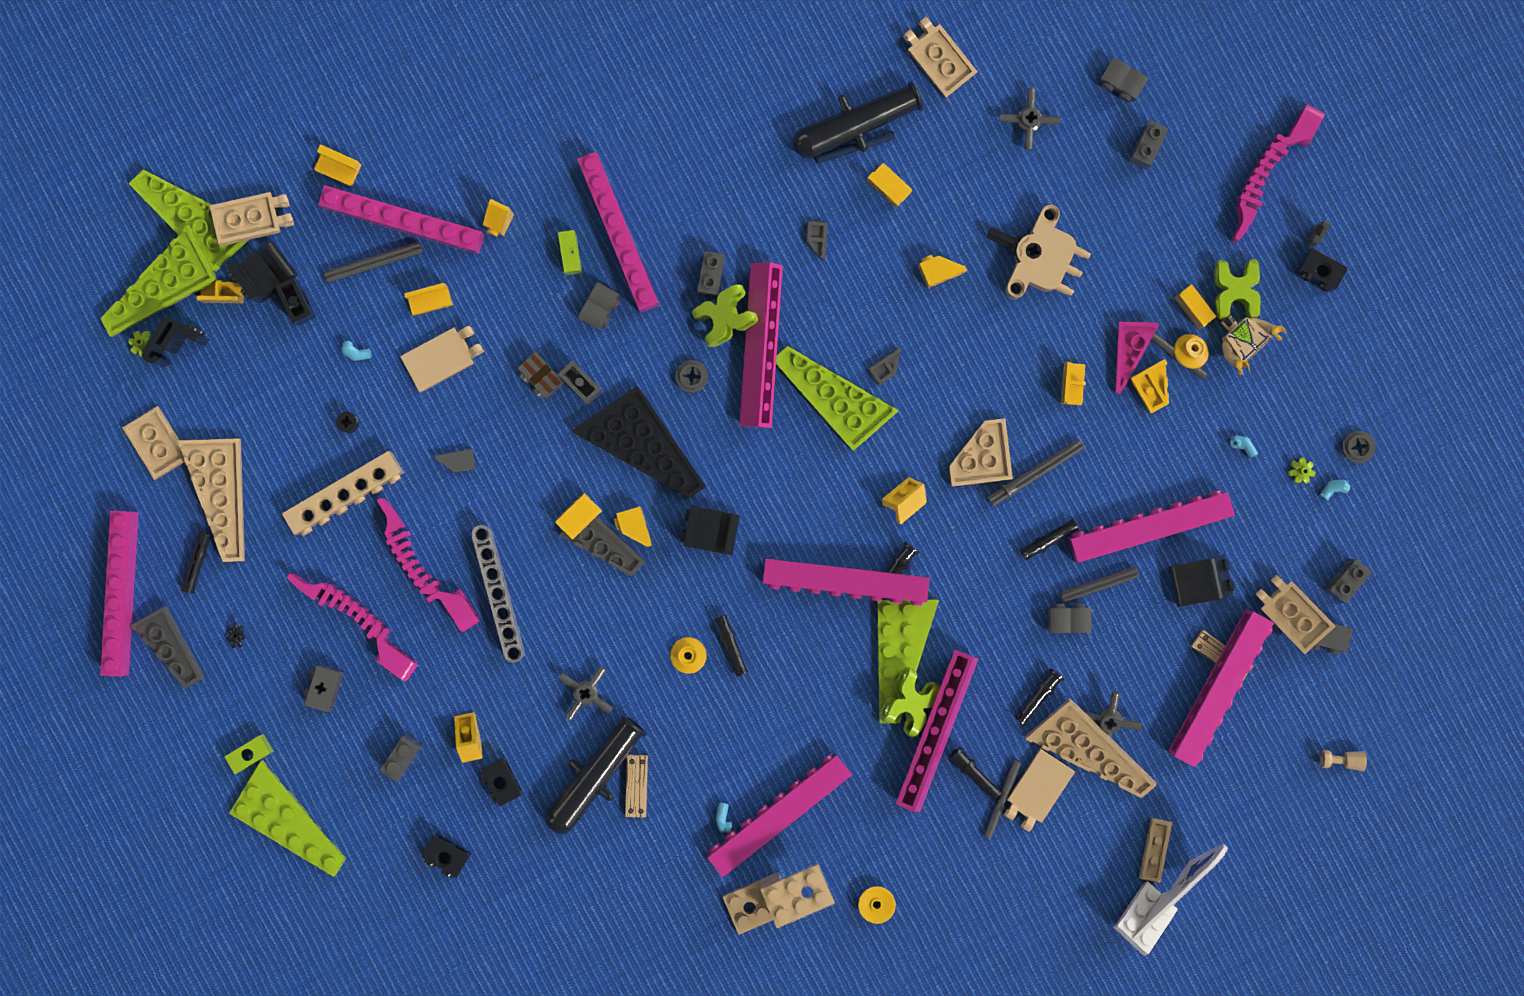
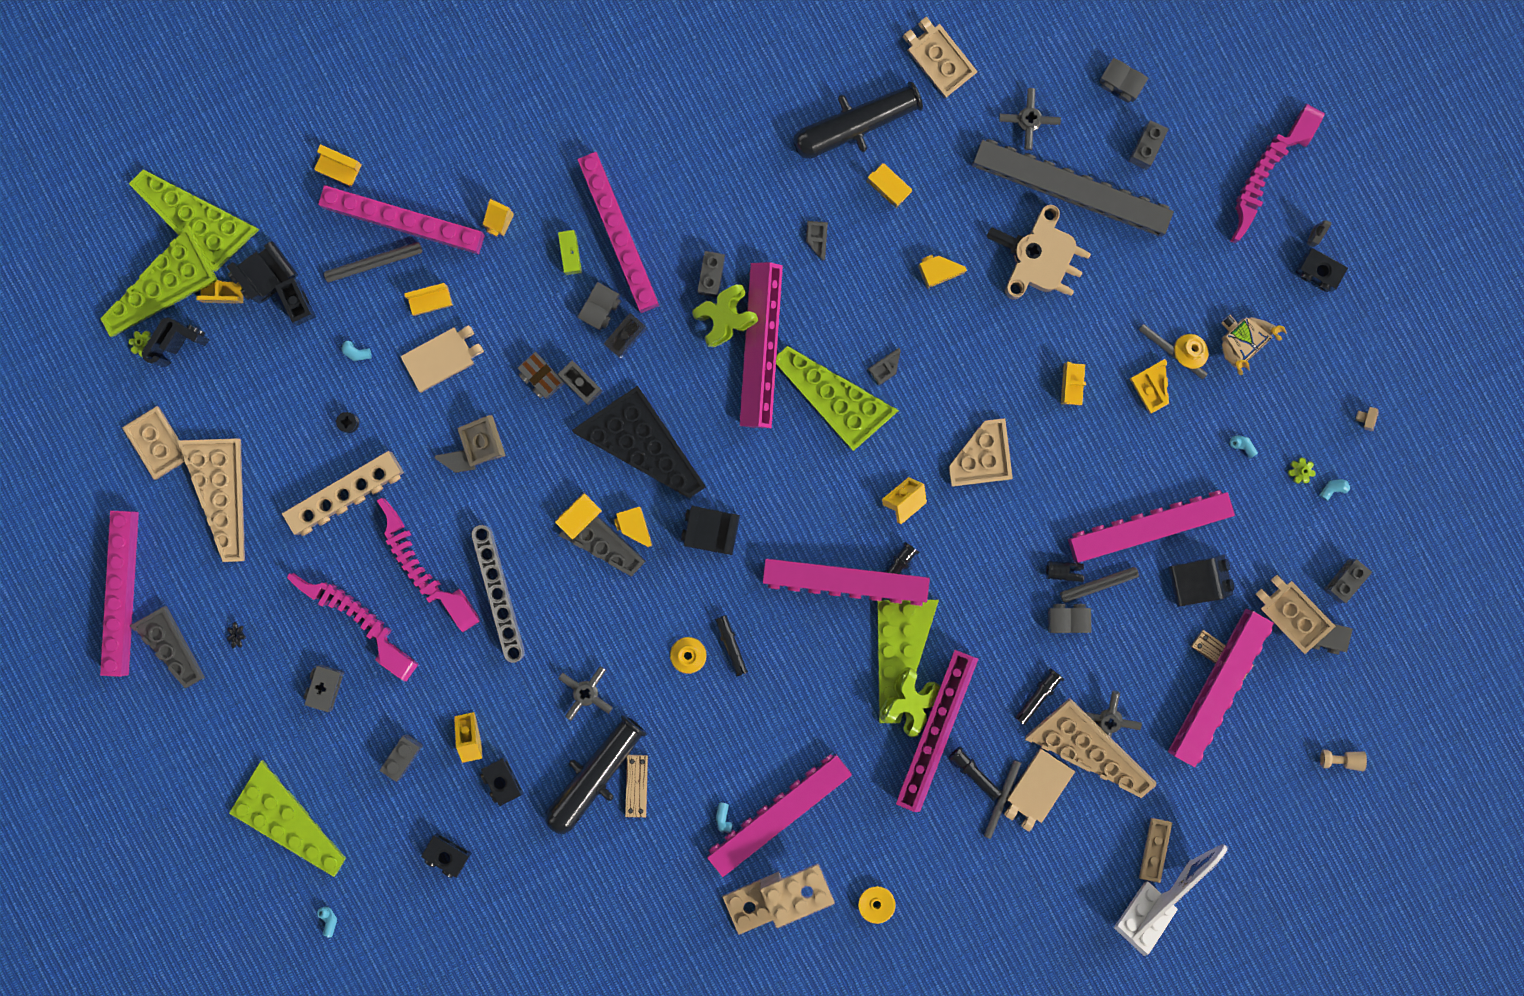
black pin [181,531,212,594] -> none
tan tile [210,192,294,246] -> none
lime piece [225,734,274,774] -> none
dark grey gear [676,360,708,393] -> none
dark blue bar [816,131,896,164] -> none
dark grey axle [987,440,1085,506] -> none
black pin [1020,519,1079,561] -> none
dark pink wing [1115,322,1159,393] -> none
yellow panel [1174,284,1217,329] -> none
lime piece [1215,259,1260,319] -> none
dark grey gear [1342,431,1376,463] -> none
none -> medium azure arm [317,906,337,937]
none -> dark tan bracket [457,415,506,467]
none -> clear smoke brick [604,313,647,359]
none -> dark grey brick [972,139,1174,237]
none -> black hinge [1046,561,1084,582]
none -> tan tile [1356,407,1379,431]

